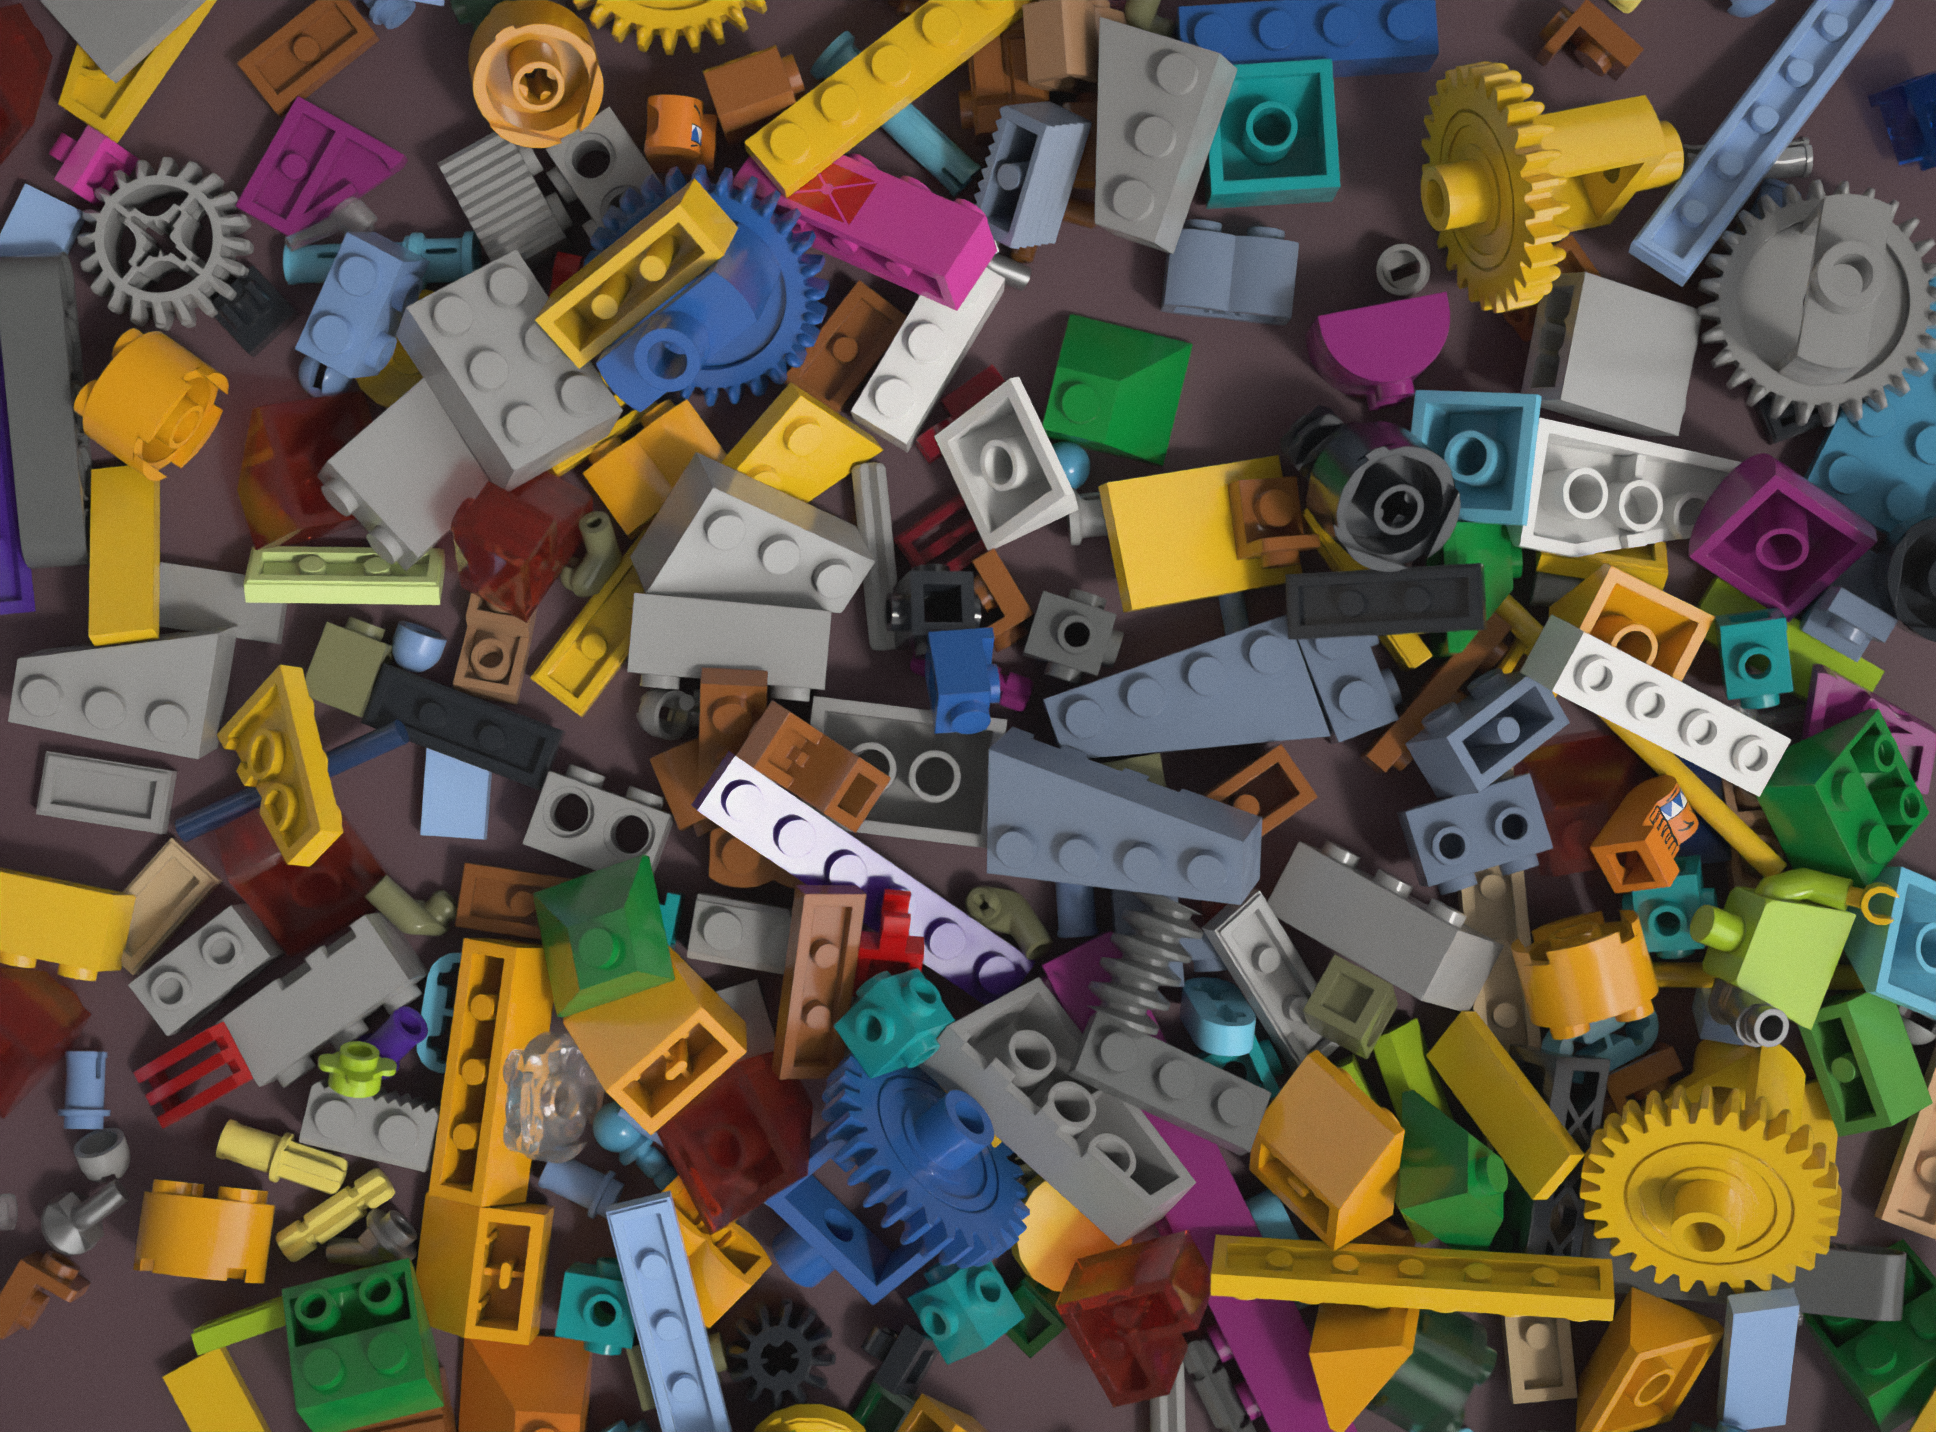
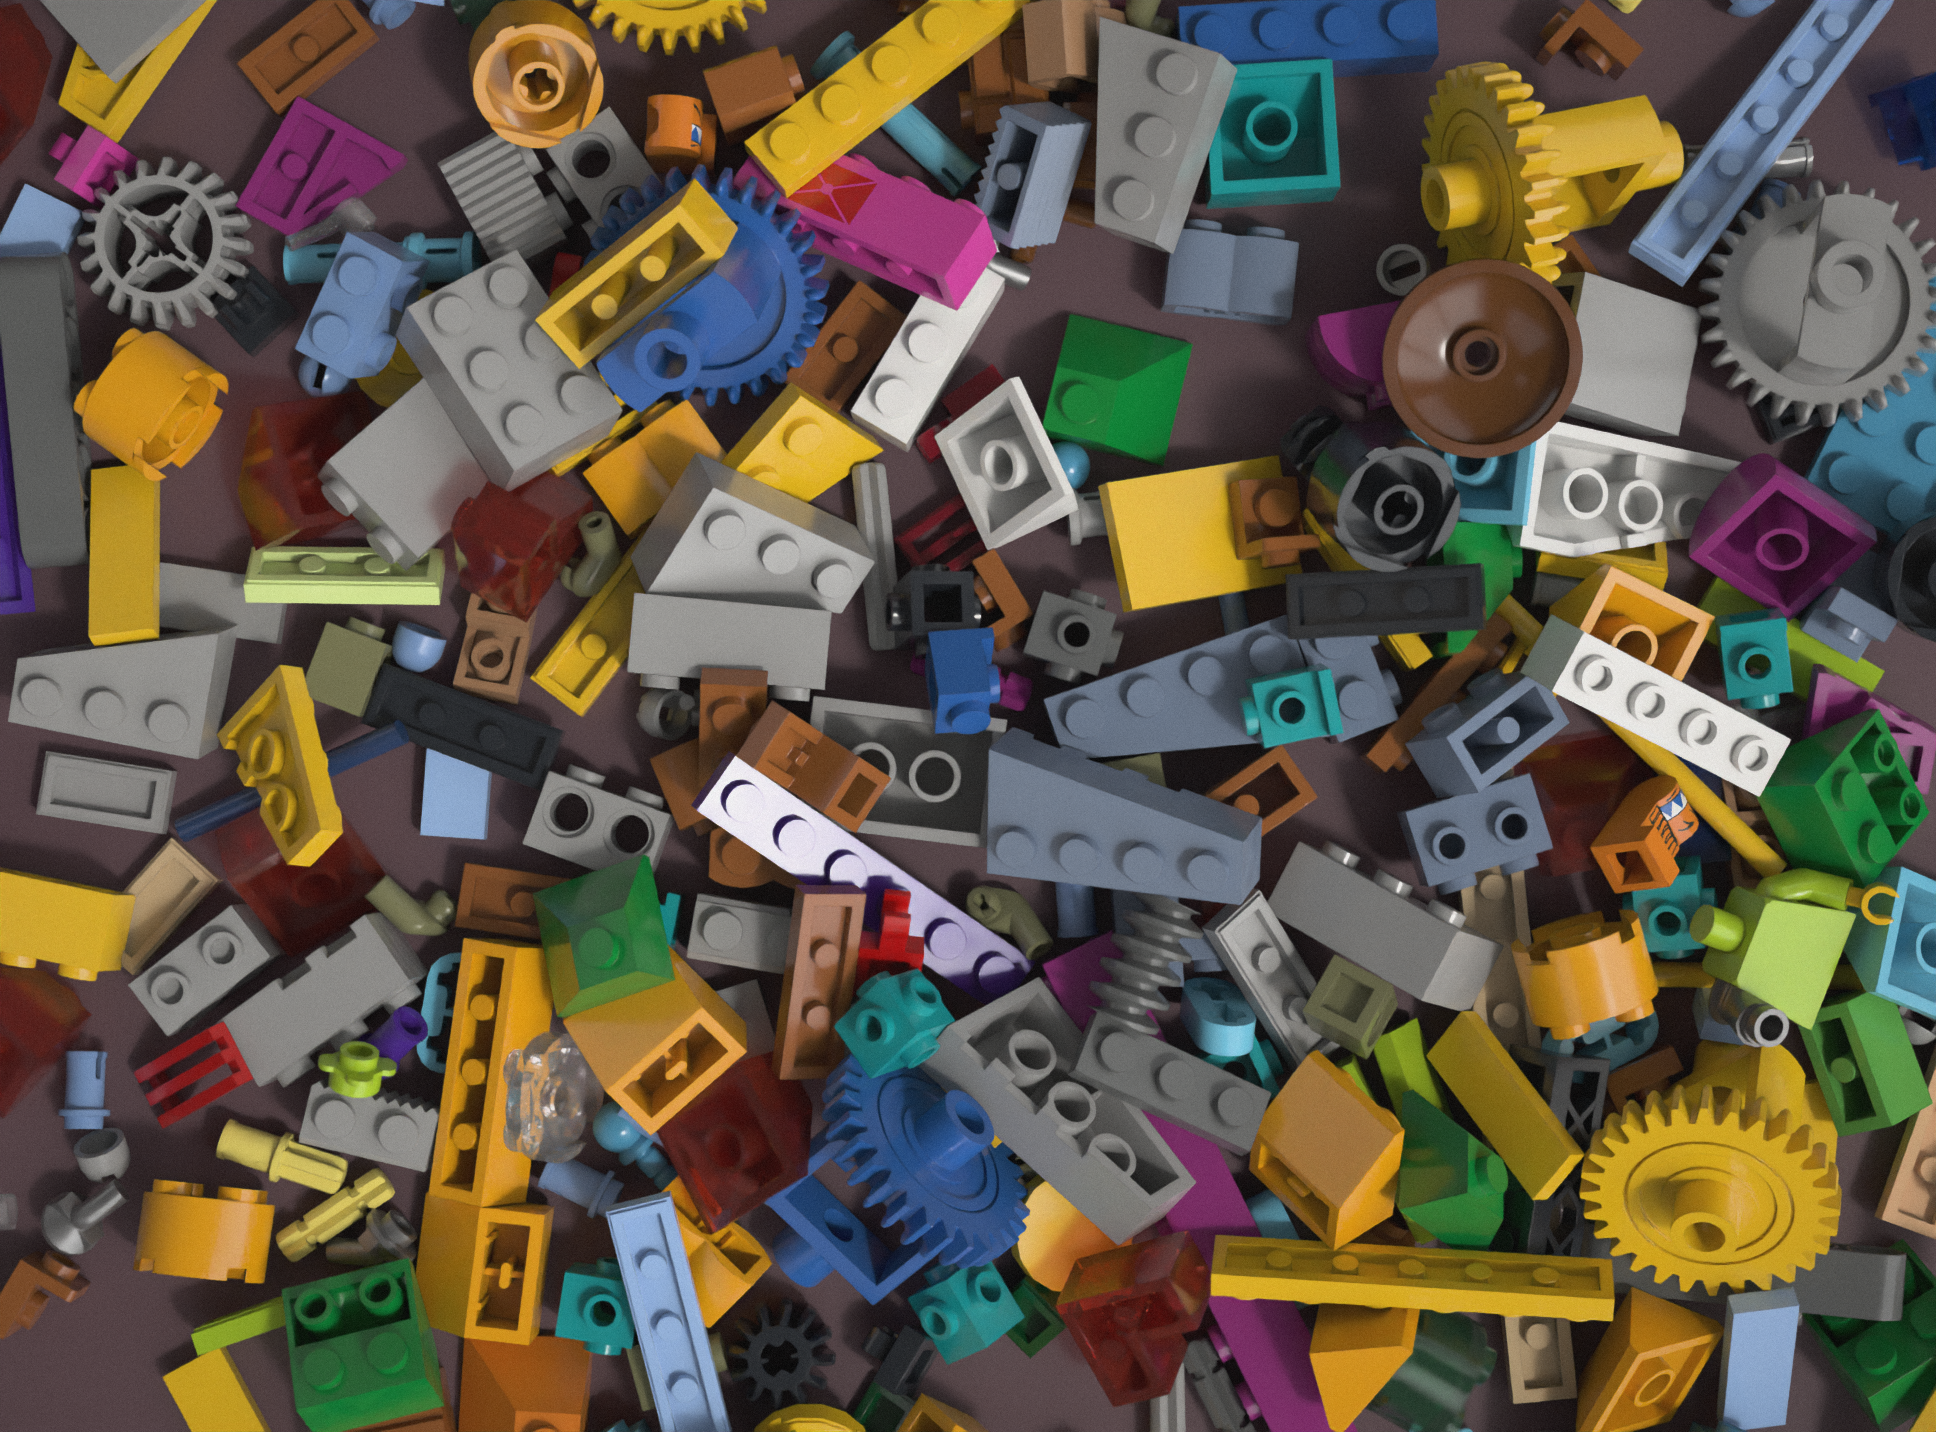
none -> teal brick [1238,663,1344,748]
none -> reddish brown dish [1381,258,1583,458]

